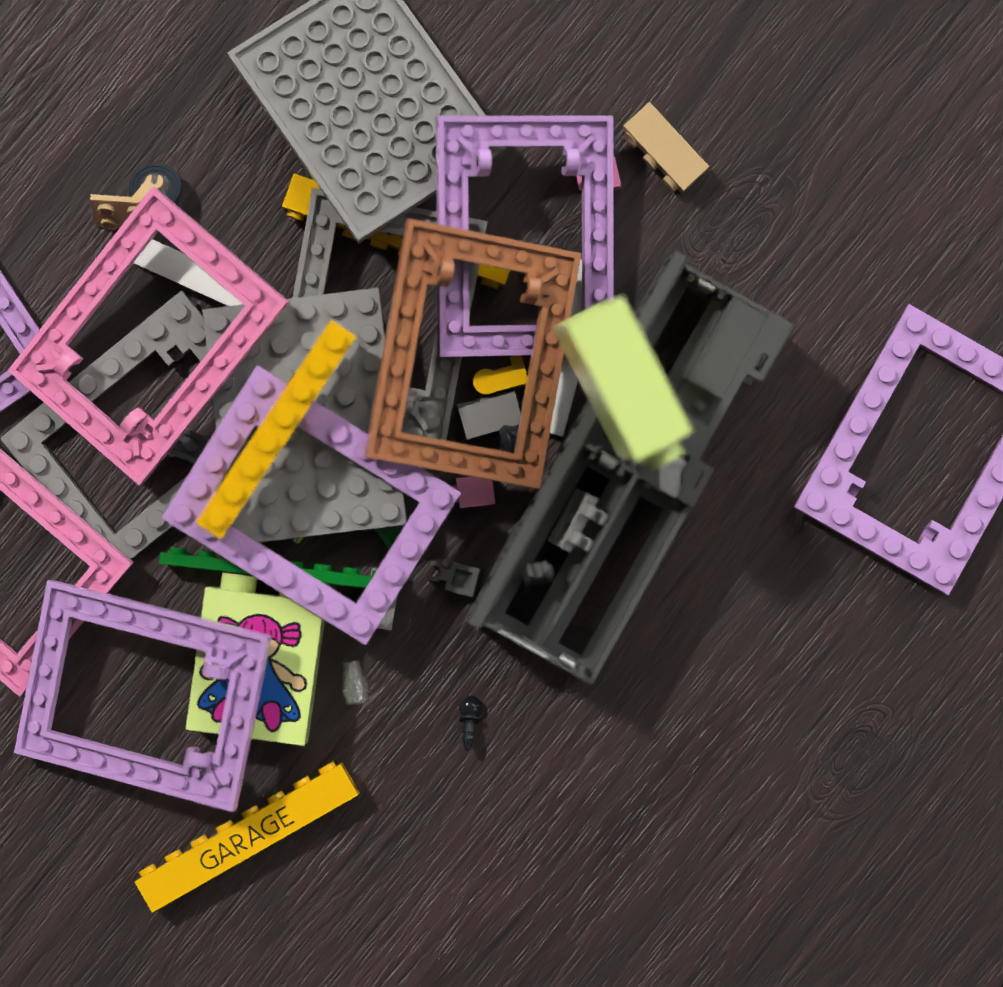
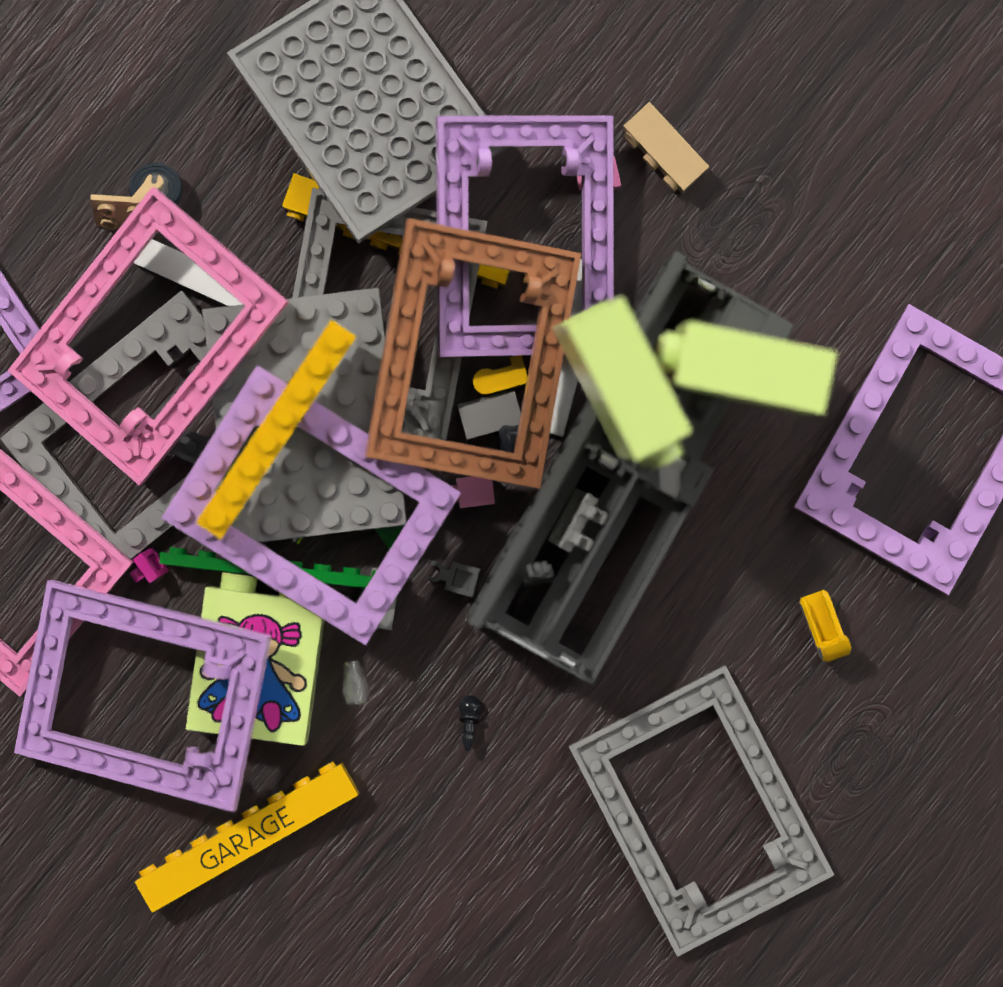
none -> dark pink tile [129,547,169,583]
none -> light grey plate [569,665,834,957]
none -> yellowish green brick [654,321,837,417]
none -> yellow animal [799,590,851,663]

